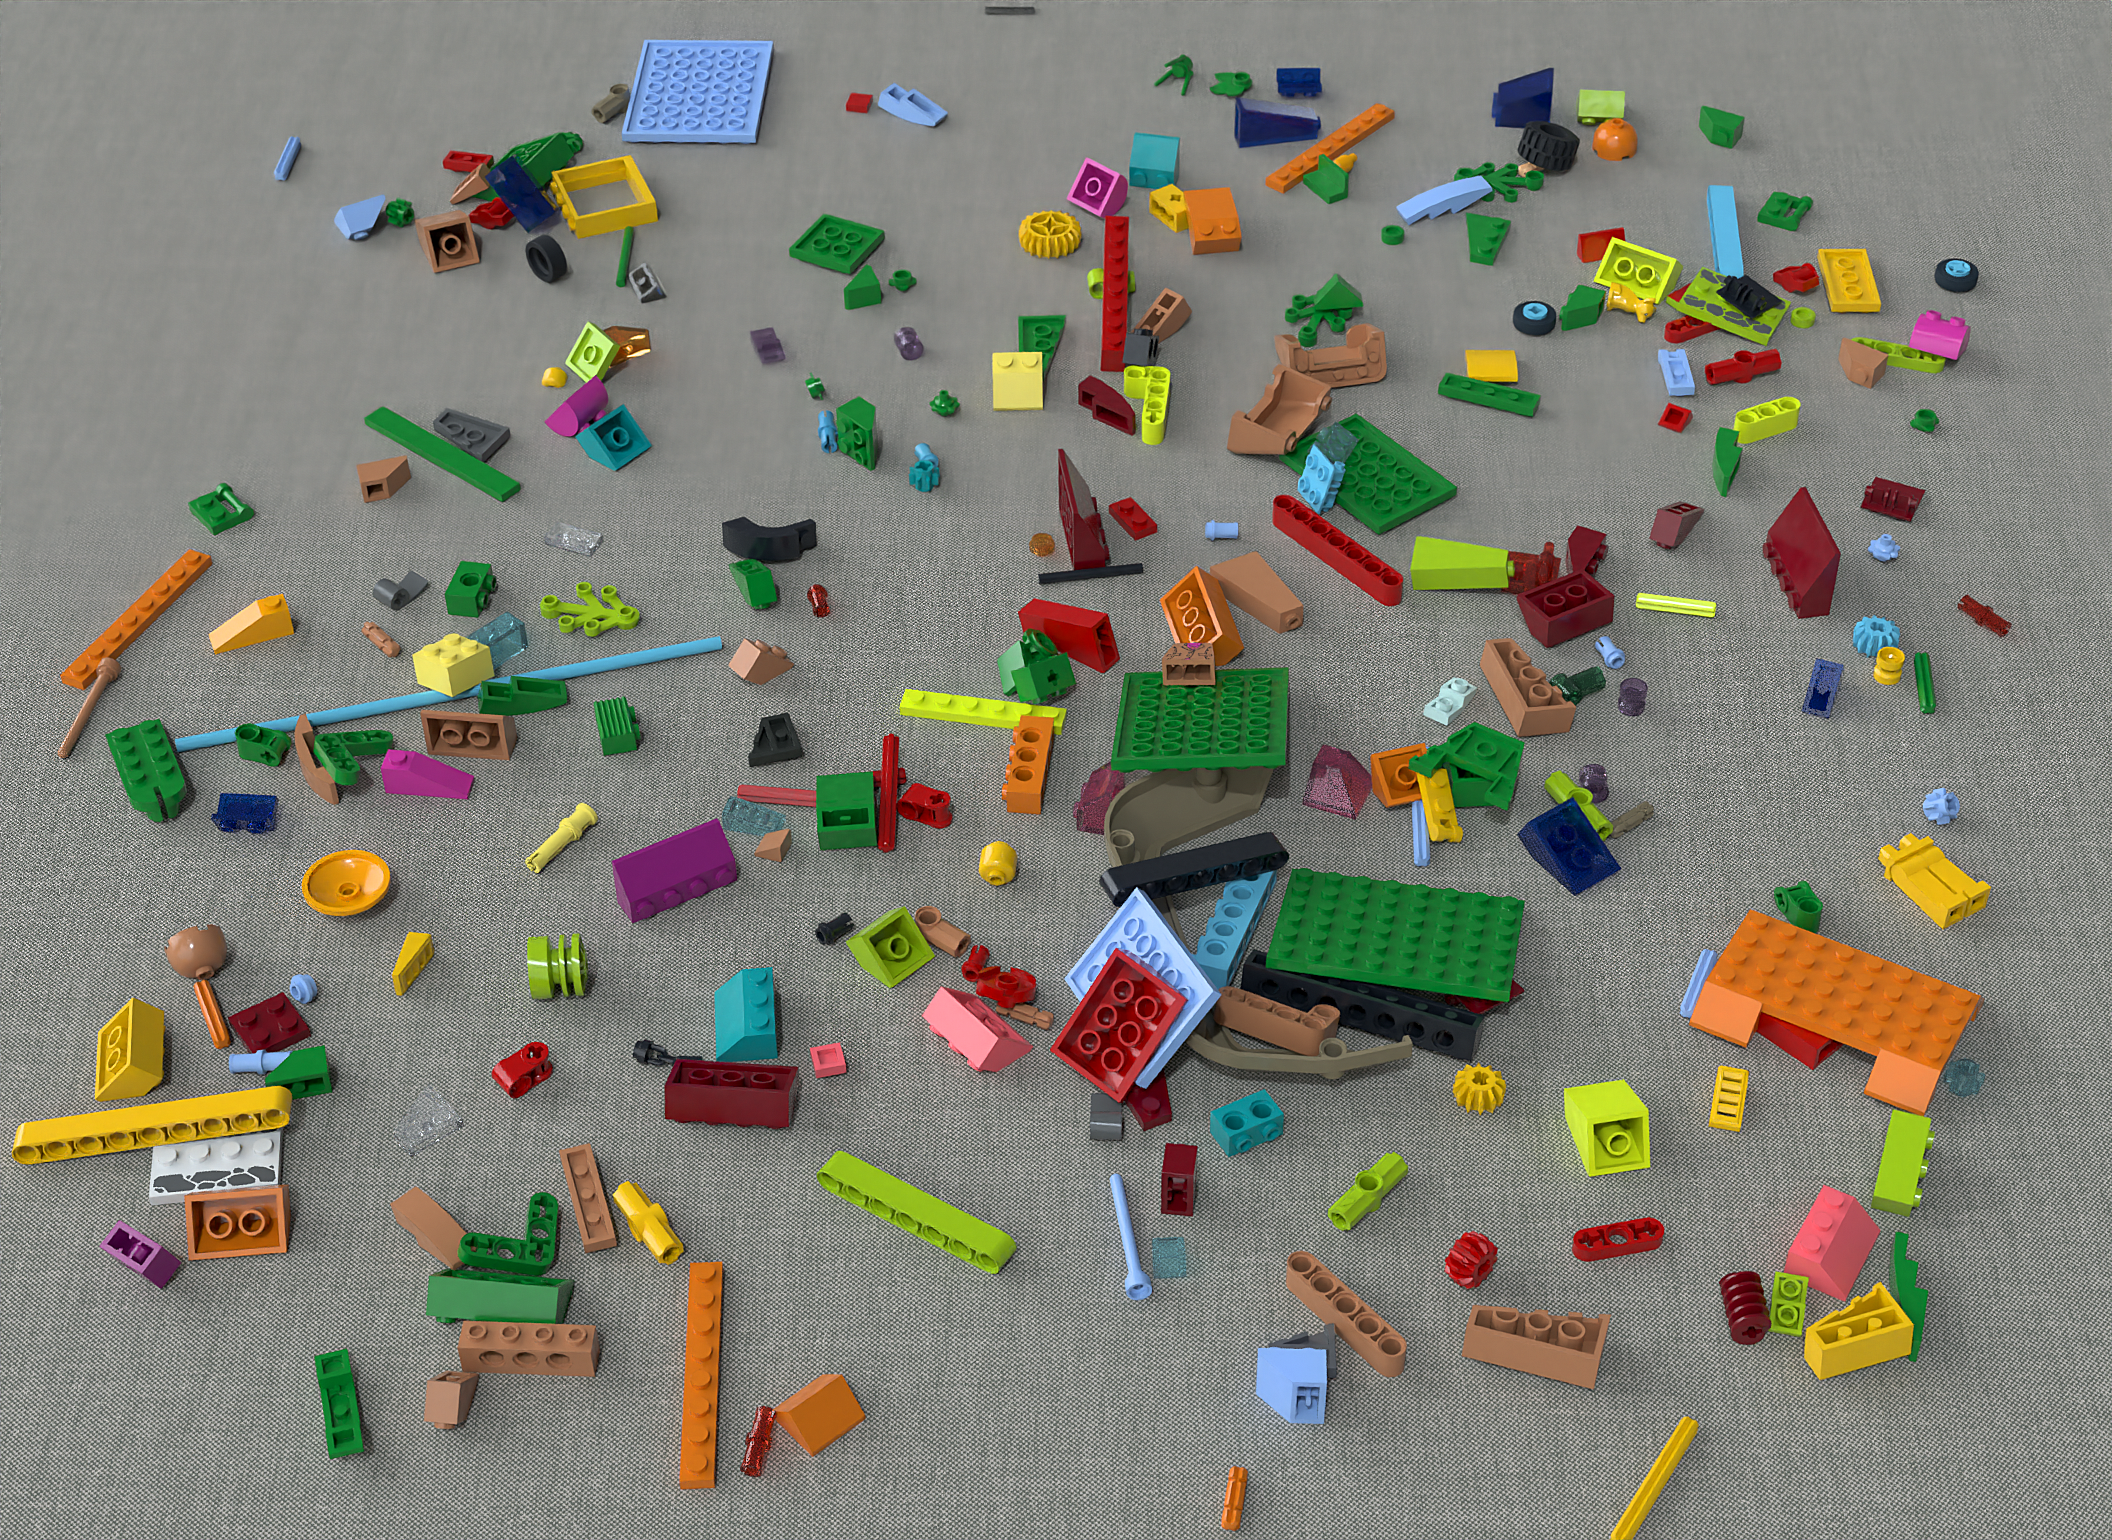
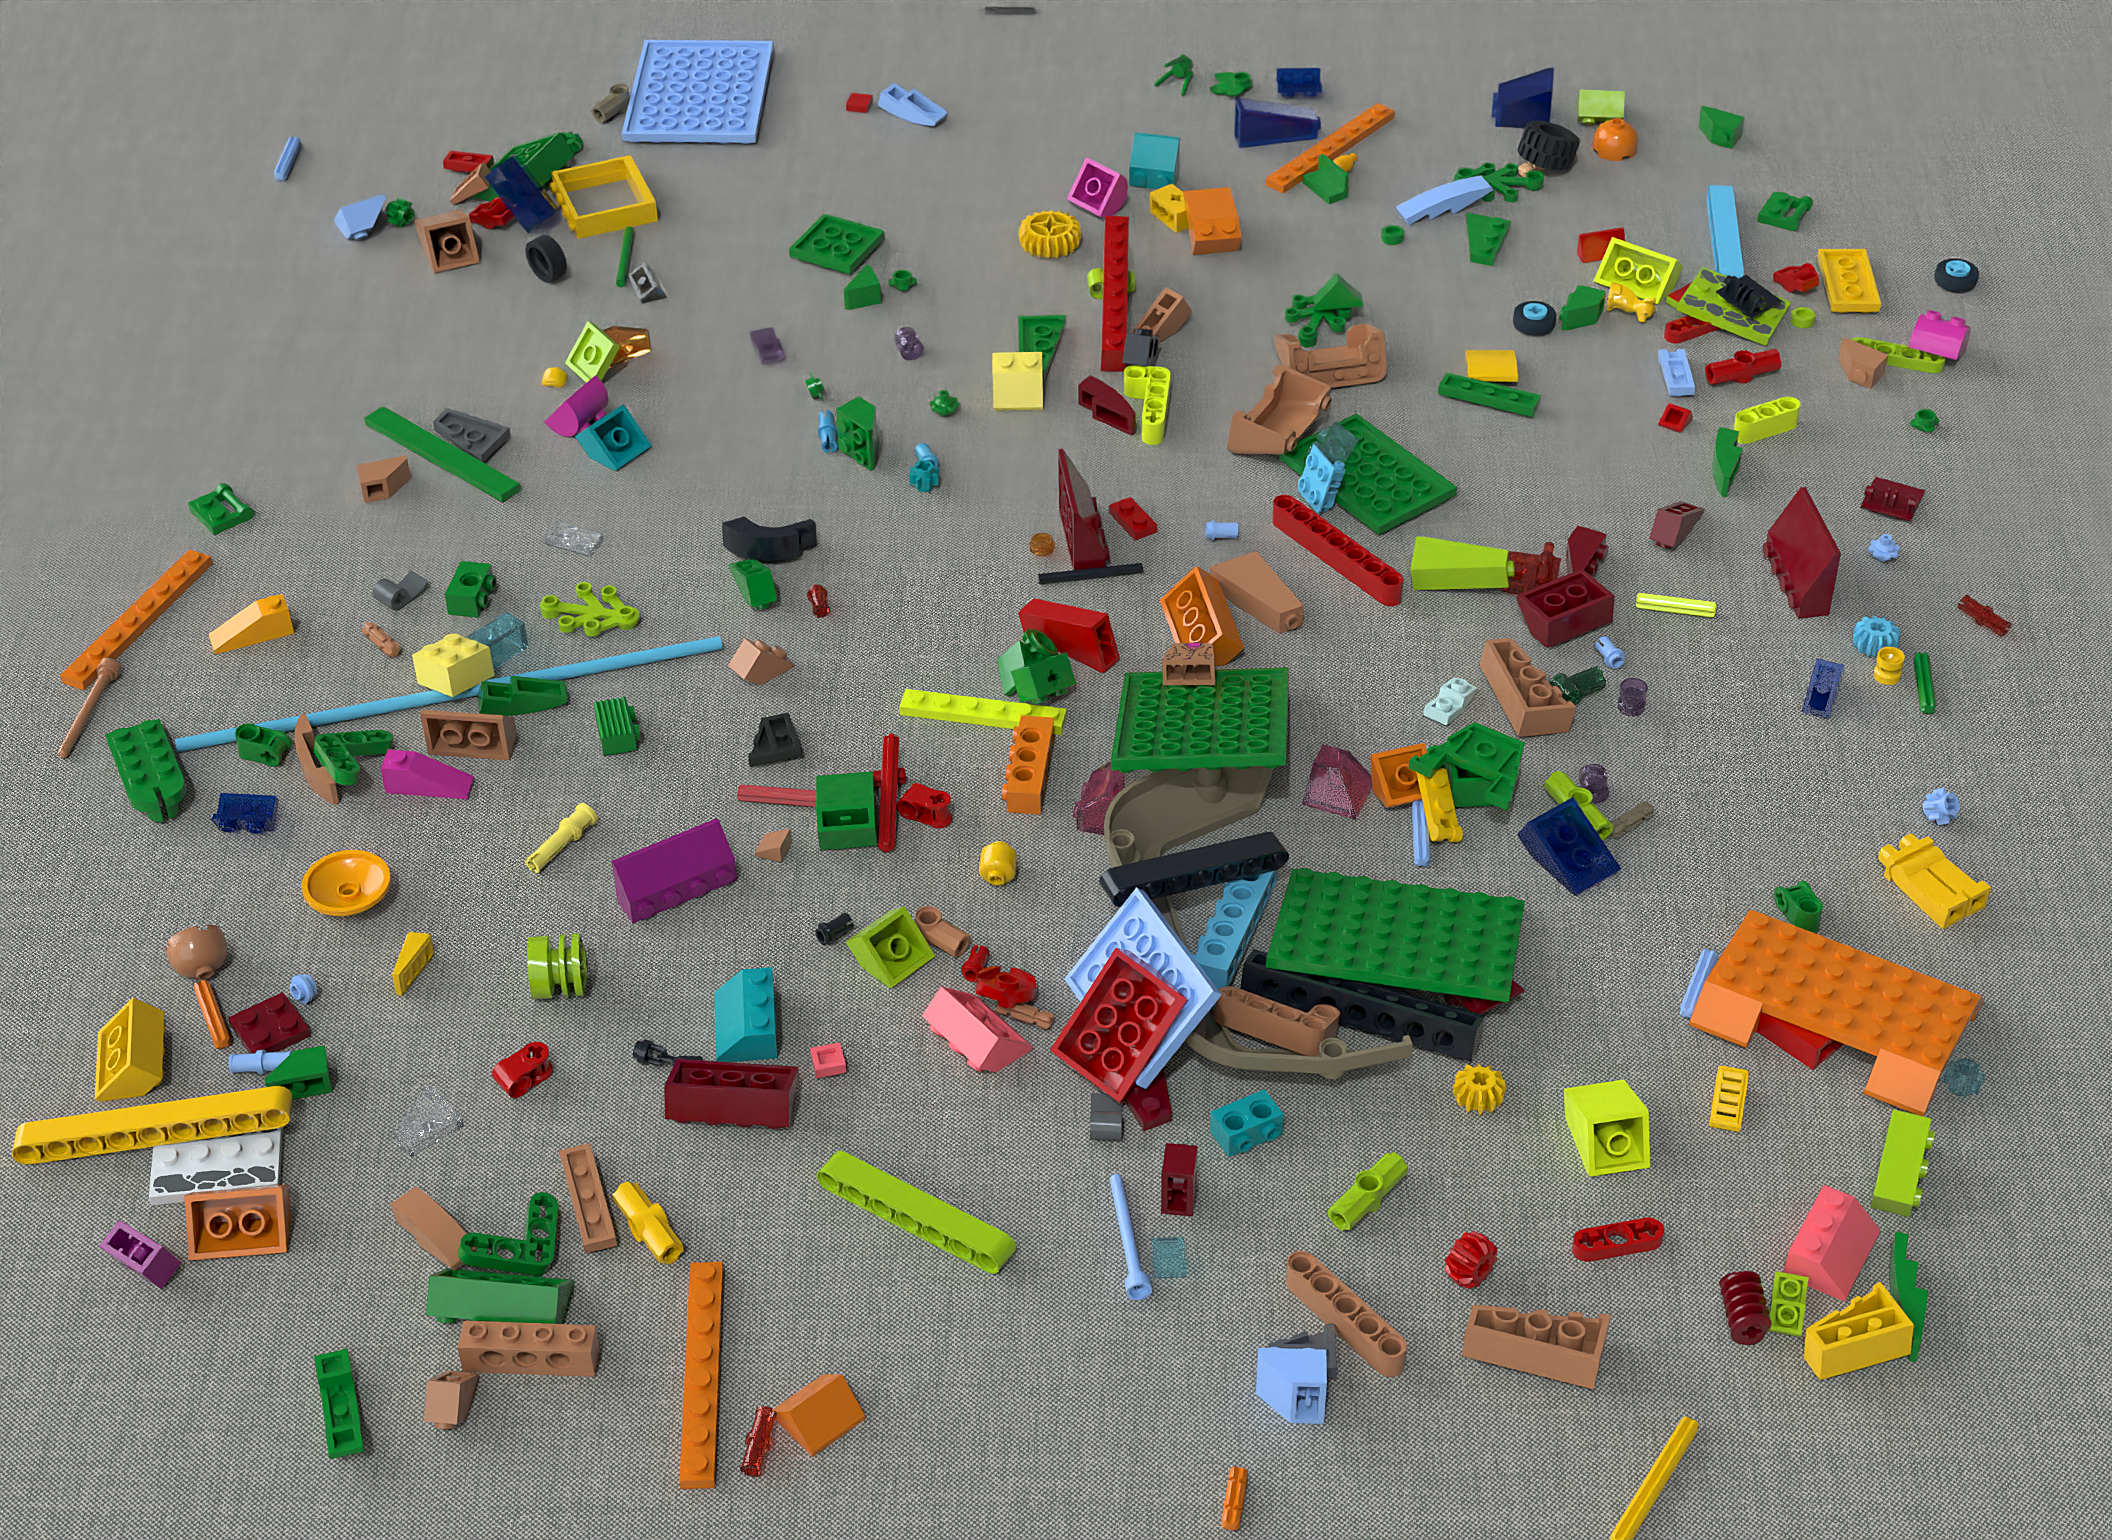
clear light blue slope [722,796,786,836] -> none

